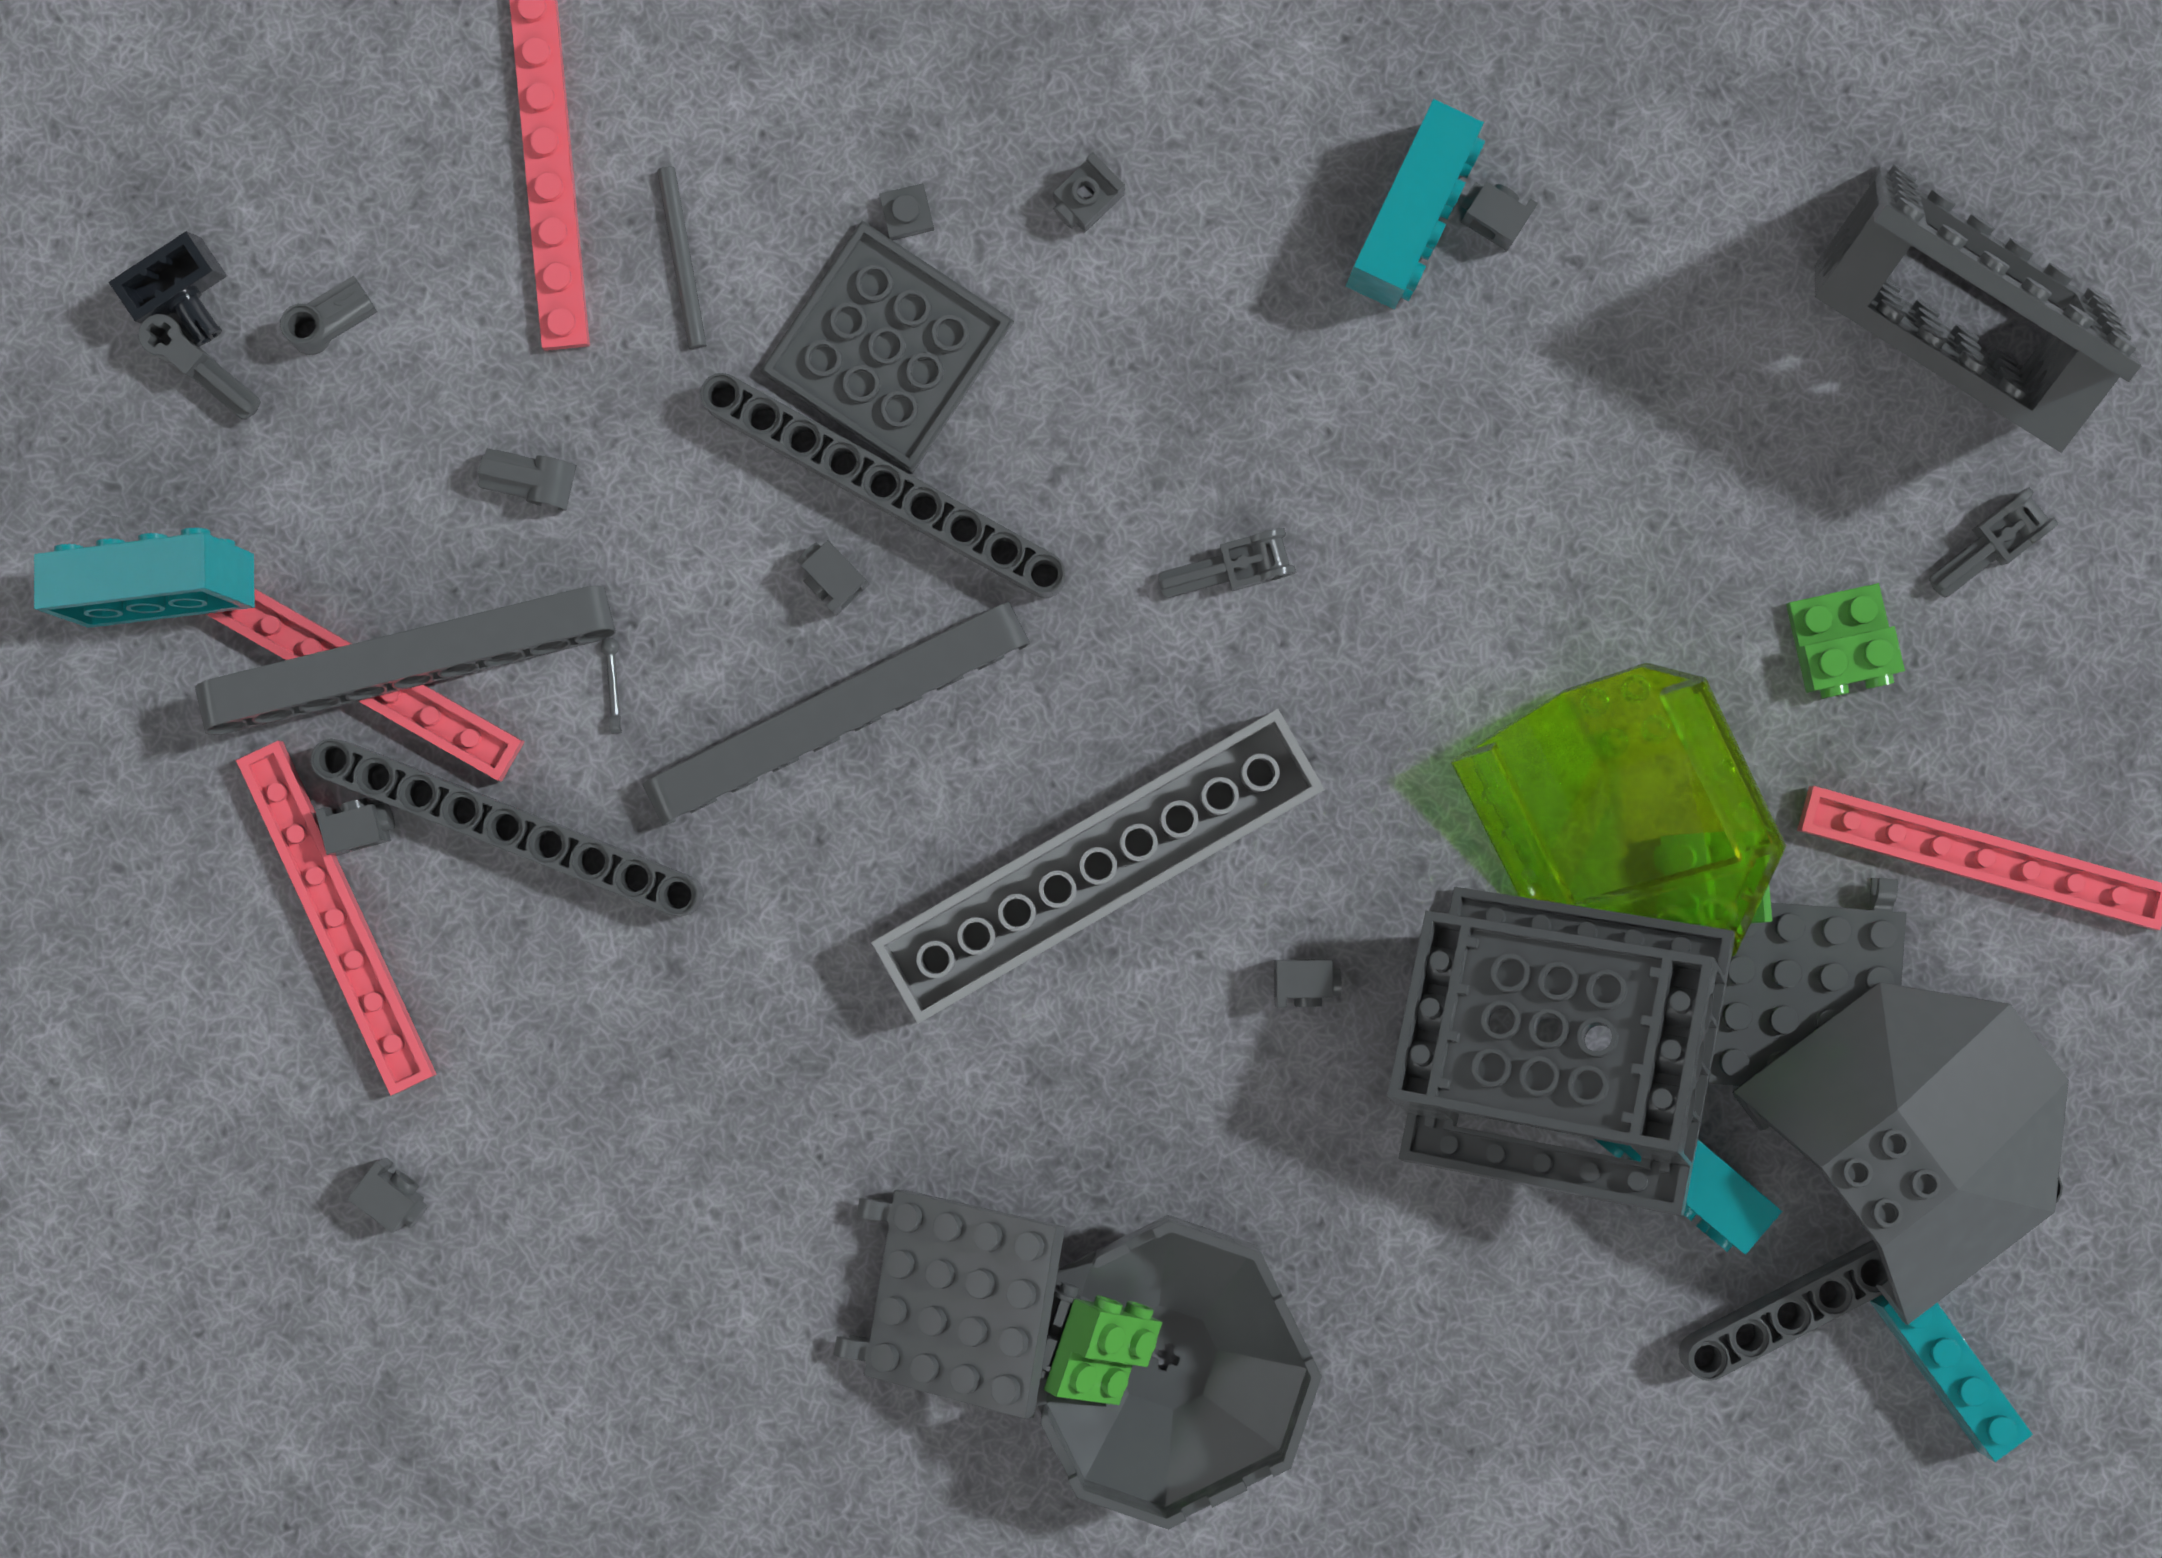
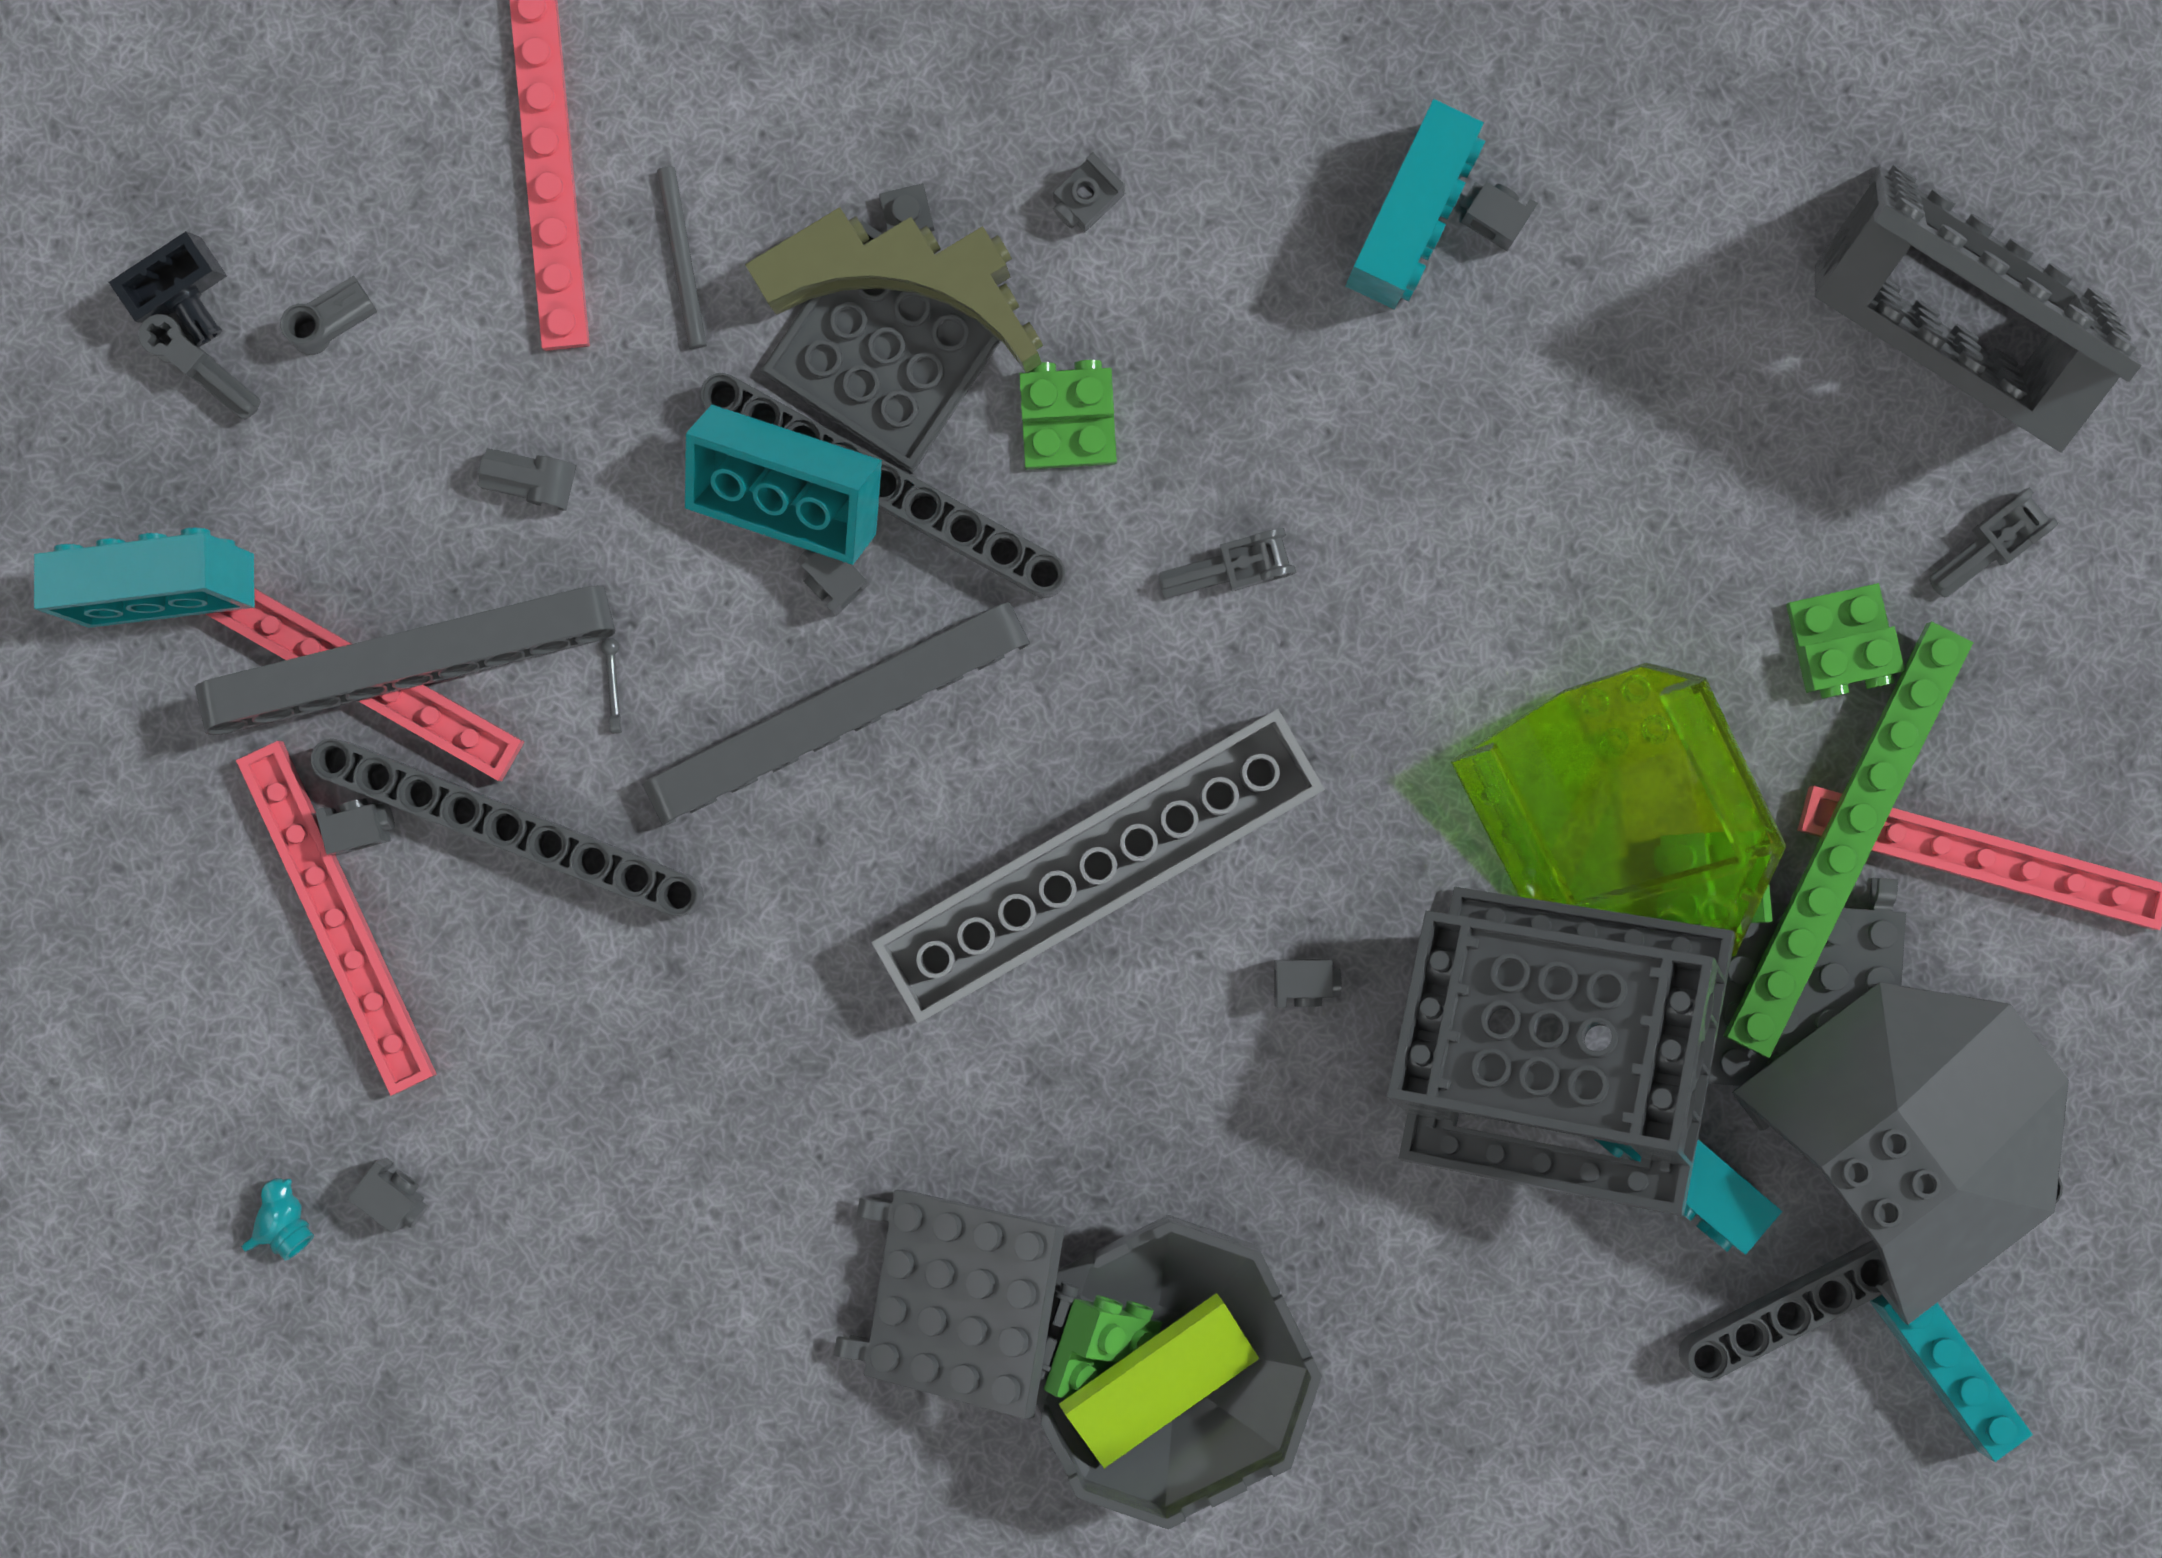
none -> teal animal [241,1178,314,1261]
none -> teal brick [685,404,882,565]
none -> olive arch [745,207,1043,373]
none -> bright green plate [1019,360,1117,470]
none -> lime tile [1059,1293,1259,1469]
none -> bright green plate [1723,621,1973,1058]

